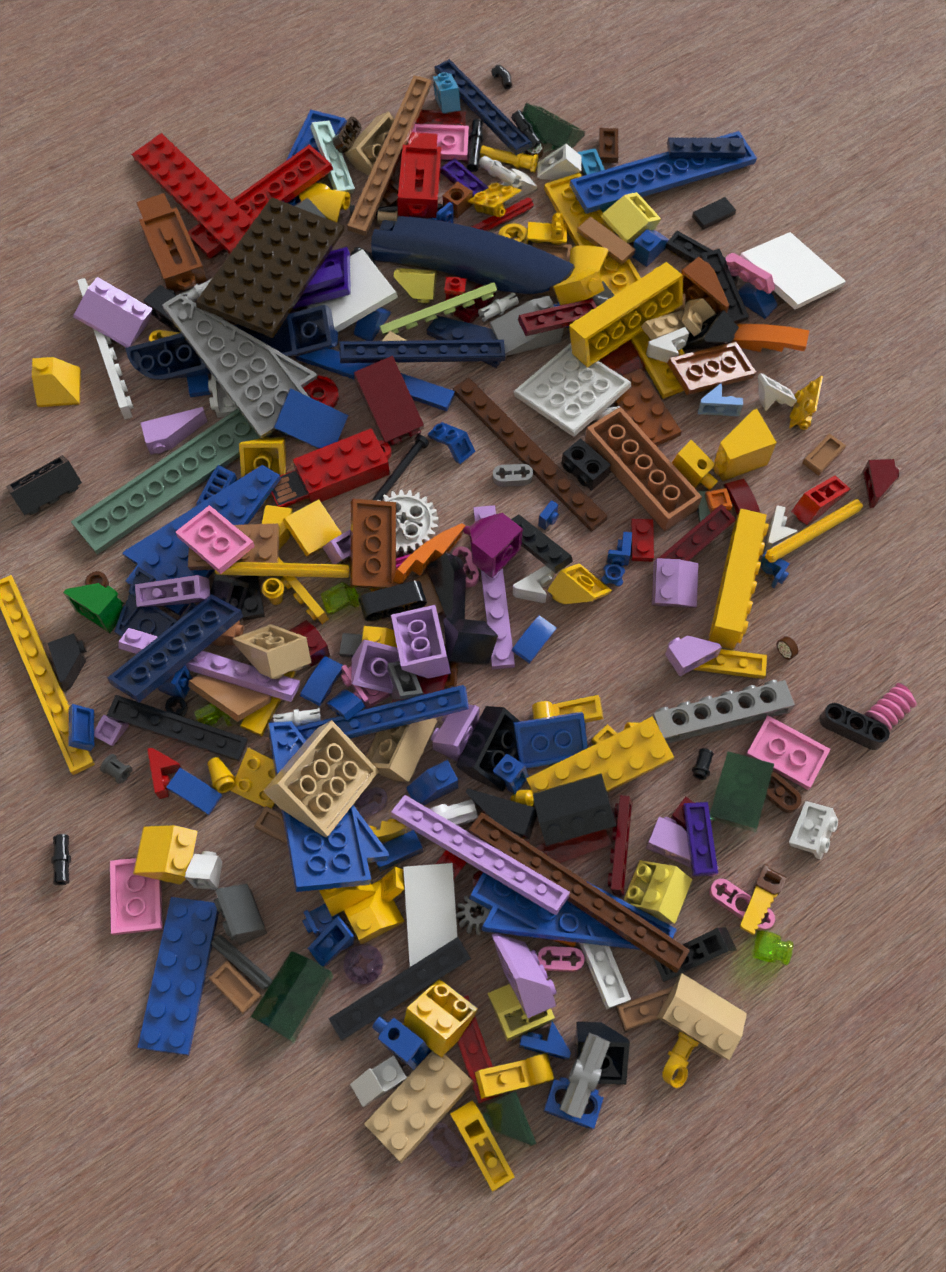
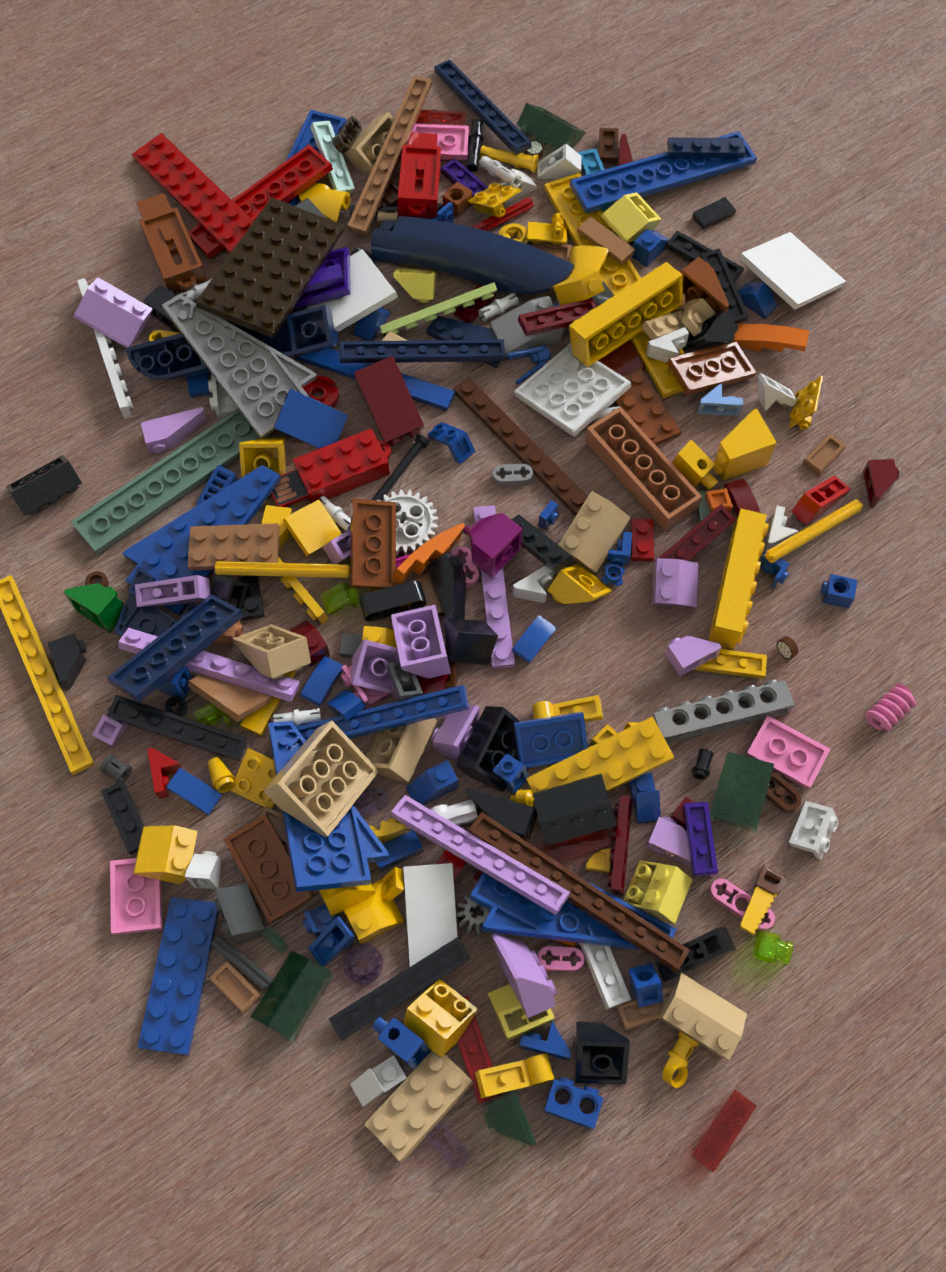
yellow slope [32,357,81,407] -> none
black pin [51,834,71,885] -> none
blue tile [69,704,94,751] -> none
bright pink plate [176,505,255,574] -> none
yellow cone [262,578,284,605] -> none
dark azure brick [433,73,461,113] -> none
red bracket [444,277,466,301] -> none
yellow slope [450,1100,515,1192] -> none
black arm [491,65,512,89] -> none
black pin [511,110,541,149] -> none
light grey piece [560,1033,610,1119] -> none
black brick [561,438,611,491] -> none
bright pink plate [726,253,775,294] -> none
black beam [819,703,890,750] -> none
none -> black plate [101,781,145,855]
none -> dark orange plate [224,814,313,924]
none -> clear green tile [263,927,288,955]
none -> white pin [320,496,351,532]
none -> blue plant [507,345,550,384]
none -> tan slope [559,491,631,574]
none -> yellow tile [585,848,611,874]
none -> dark red slope [617,134,633,166]
none -> blue brick [628,963,663,1008]
none -> blue slope [629,773,661,824]
none -> clear red plate [690,1090,757,1173]
none -> blue brick [820,574,857,609]

